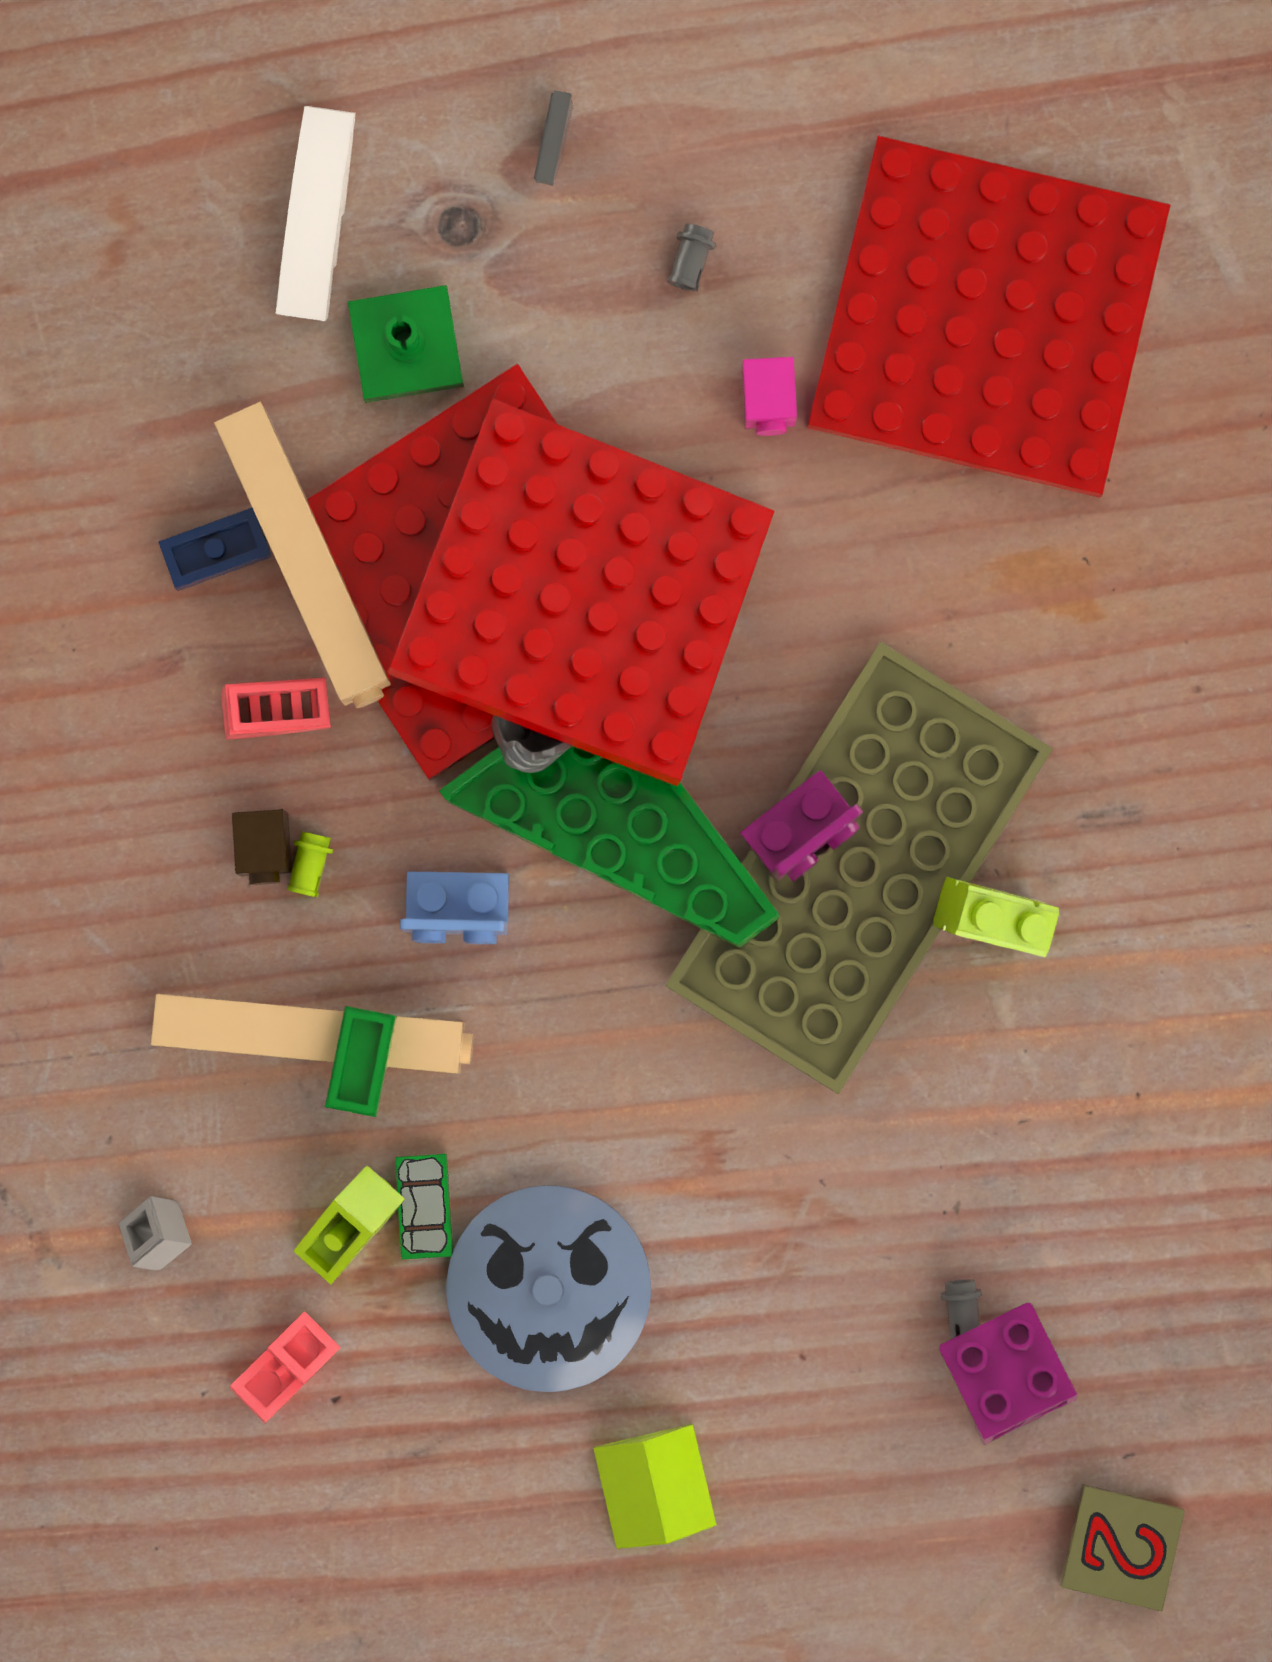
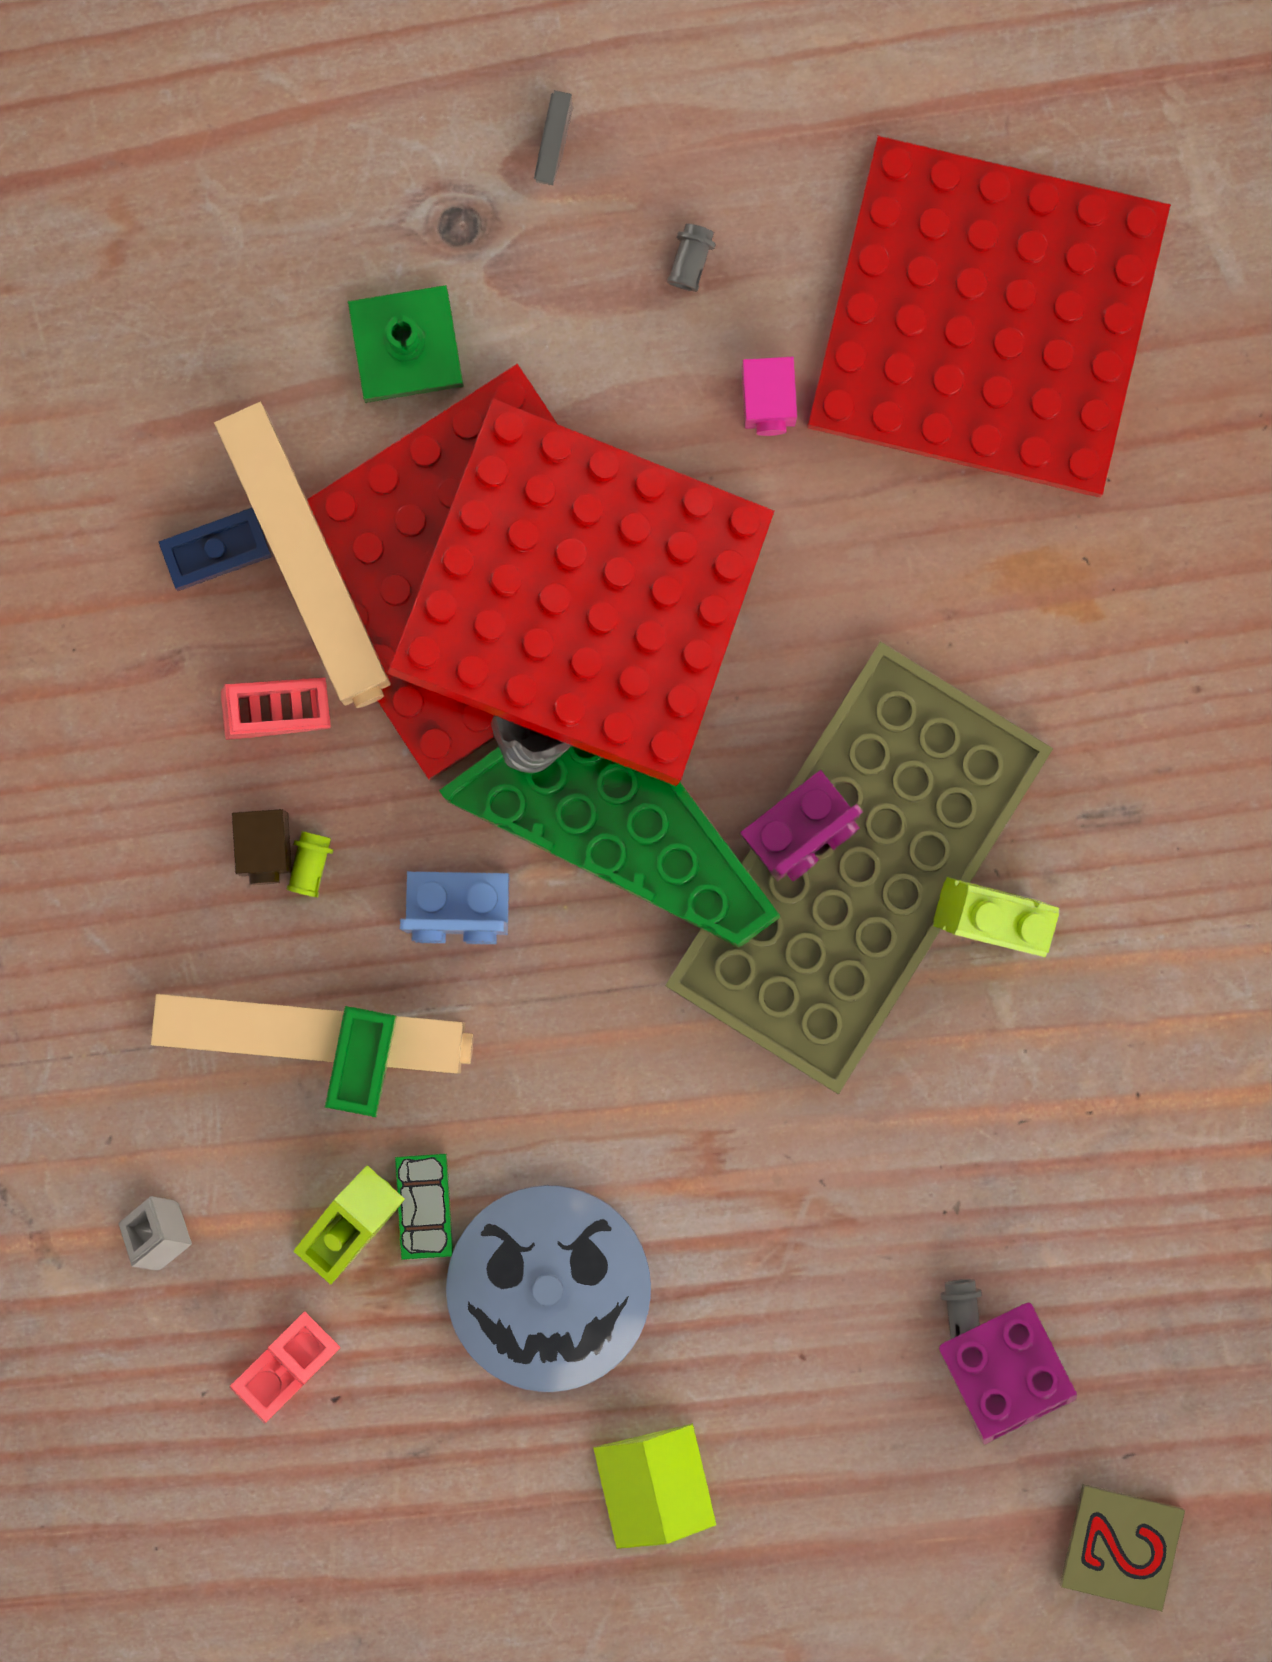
white slope [276,106,356,321] -> none

